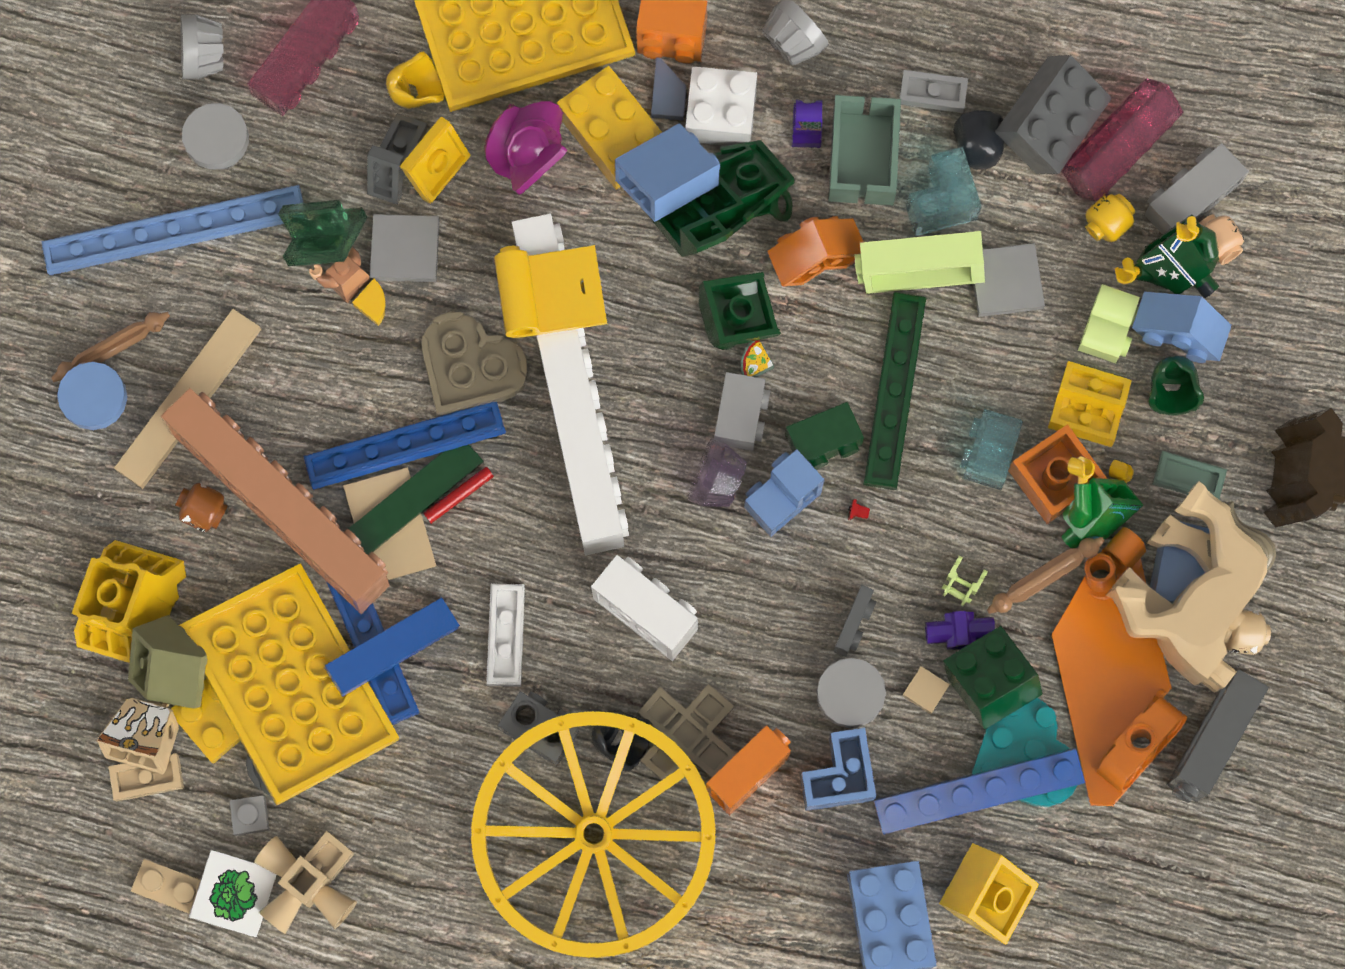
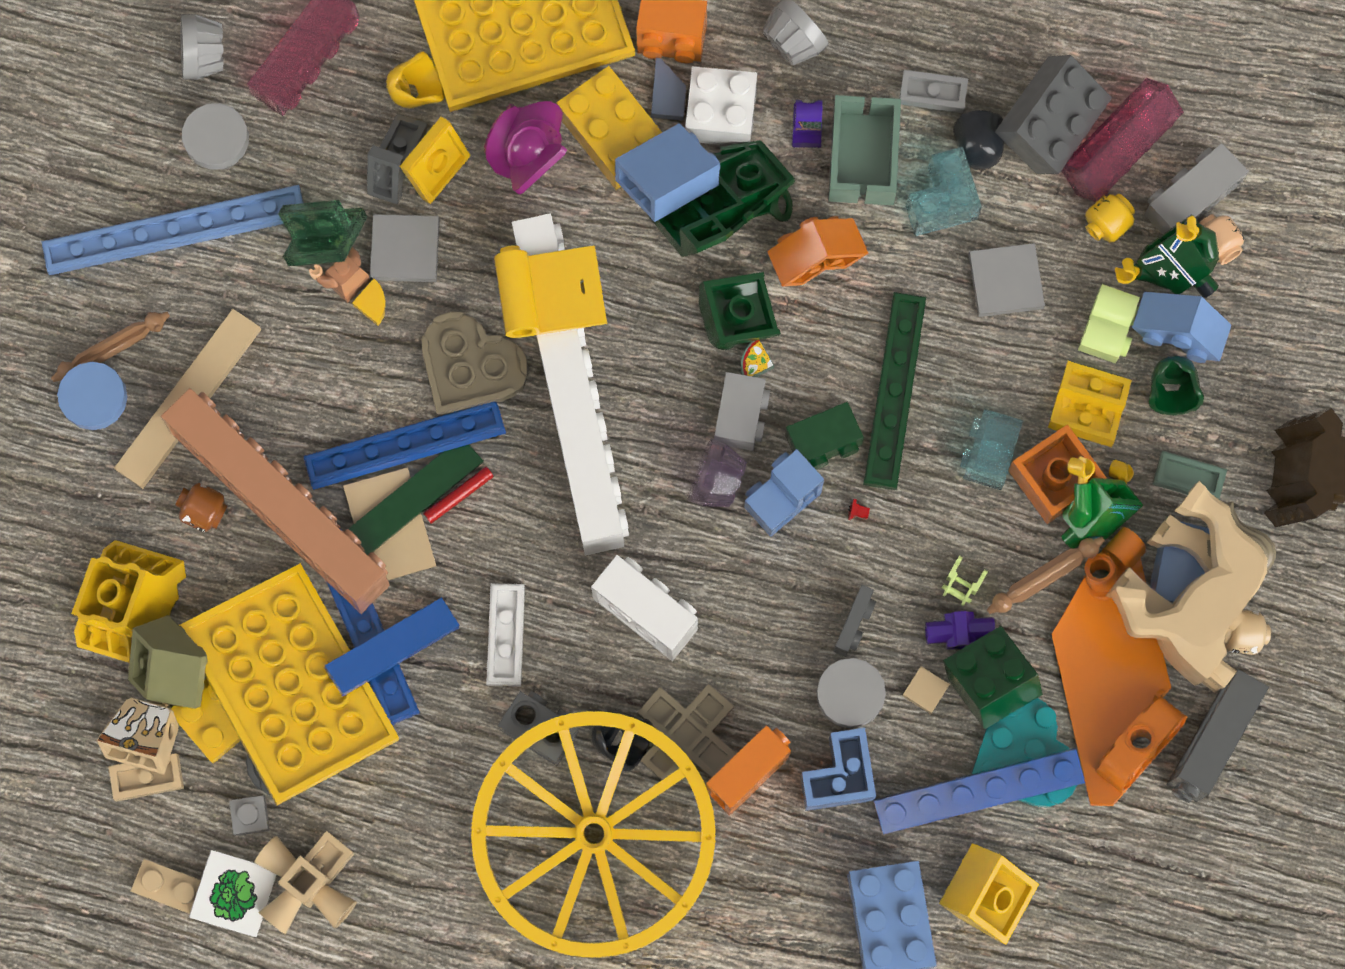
yellowish green piece [854,231,985,294] -> none

